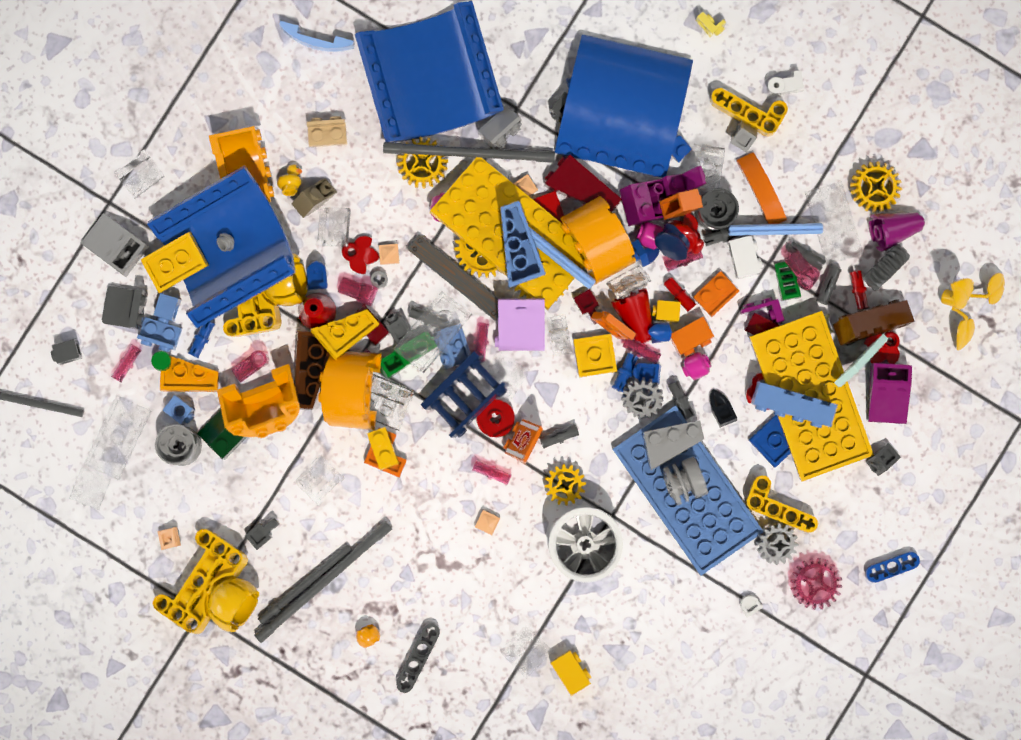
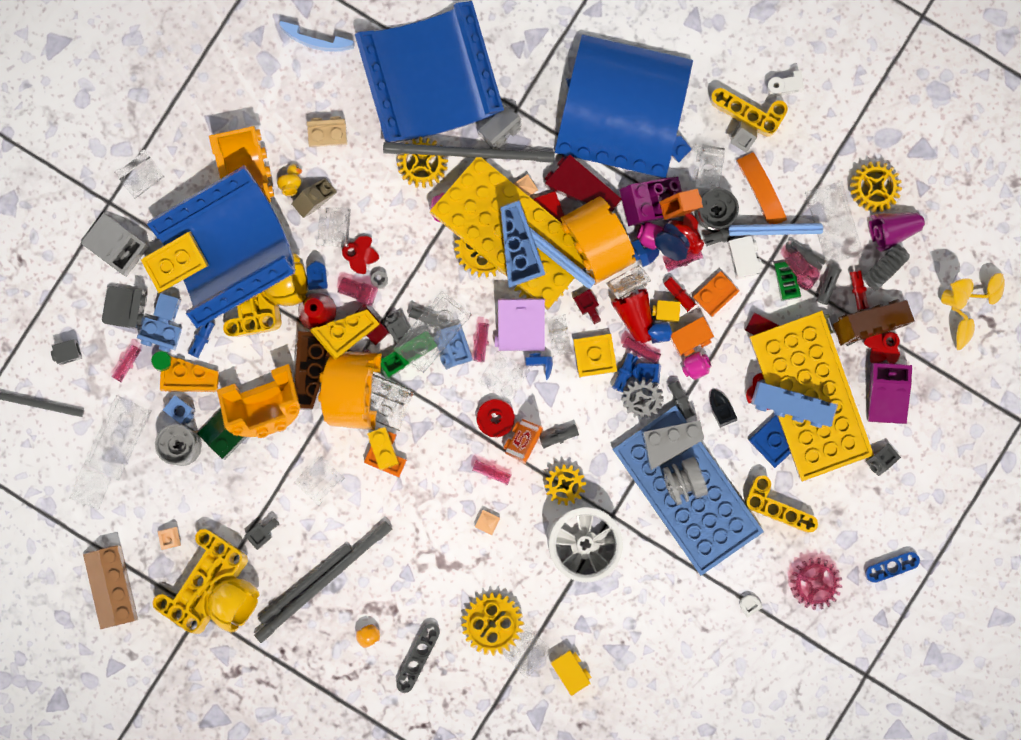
light grey plate [217,233,234,252] -> none
clear pink piece [231,350,269,383] -> none
light nougat tile [379,244,400,265] -> none
dark grey tile [407,234,498,321] -> none
dark blue fence [420,351,510,438] -> none
dark grey bracket [550,92,567,123] -> none
orange plate [591,311,636,340] -> none
magenta bracket [662,166,706,196] -> none
light yellow bracket [696,12,726,38] -> none
magenta bracket [740,297,785,324] -> none
light grey gear [756,522,799,565] -> none
light aqua tile [834,334,888,387] -> none
none -> medium nougat slope [83,545,138,630]
none -> yellow gear [461,593,525,656]
none -> blue plate [526,353,553,380]

